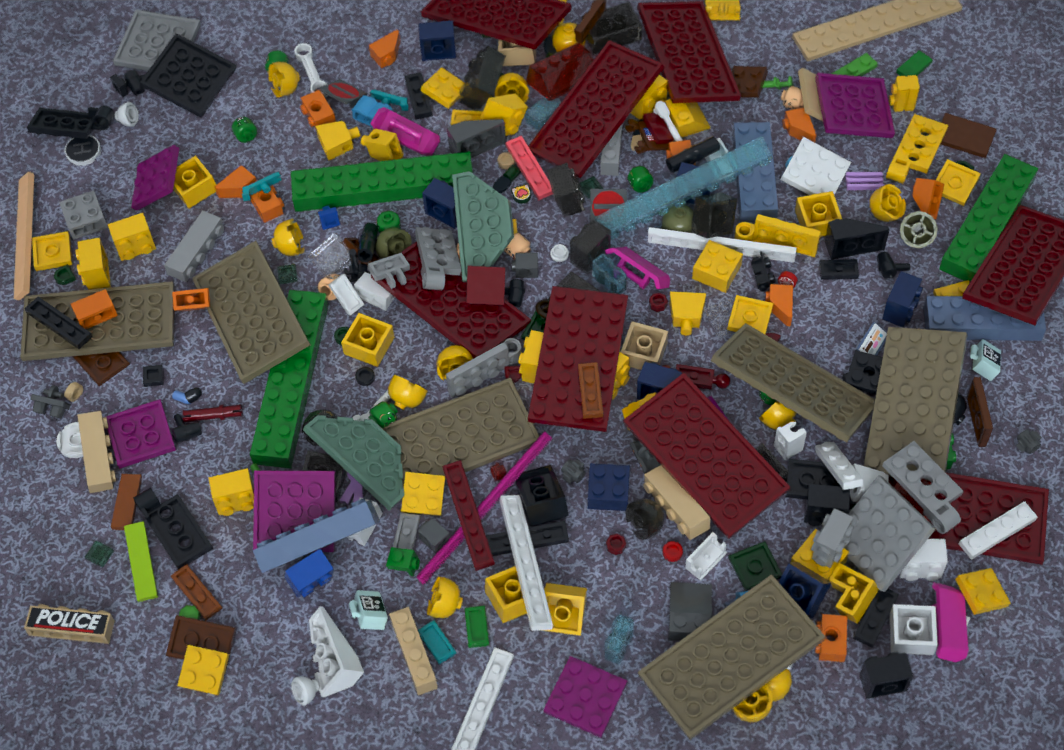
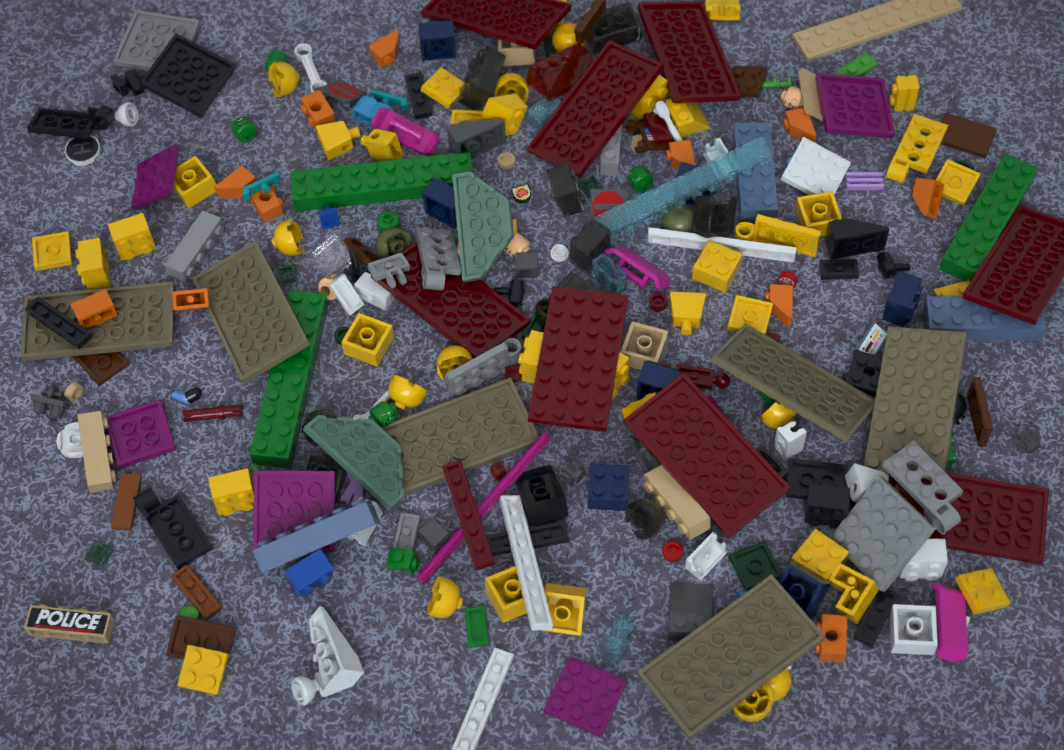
light nougat tile [14,171,34,300] -> none
dark green tile [54,264,76,285] -> none
light grey brick [59,190,108,240] -> none
lime tile [124,521,158,602] -> none
black plate [143,365,164,387] -> none
black piece [172,414,202,443] -> none
light aqua piece [349,590,388,630] -> none
black tile [355,367,375,386] -> none
black axle [357,223,378,262] -> none
tan brick [389,607,438,696] -> none
yellow plate [401,472,445,516] -> none
teal tile [418,620,457,665] -> none
dark red tile [466,266,505,306] -> none
piece [492,164,521,194] -> none
coral plate [506,135,555,200] -> none
dark orange tile [578,362,603,419] -> none
dark red tile [606,533,626,555] -> none
black axle [666,137,720,173] -> none
black hinge [751,251,776,292] -> none
light grey brick [811,508,854,568] -> none
white plate [815,442,863,490] -> none
black brick [859,652,913,699] -> none
yellow cylinder [869,184,906,222] -> none
green tile [896,50,933,77] -> none
olive cylinder [900,211,938,248] -> none
white plate [959,501,1037,560] -> none
light aqua piece [970,339,1001,381] -> none

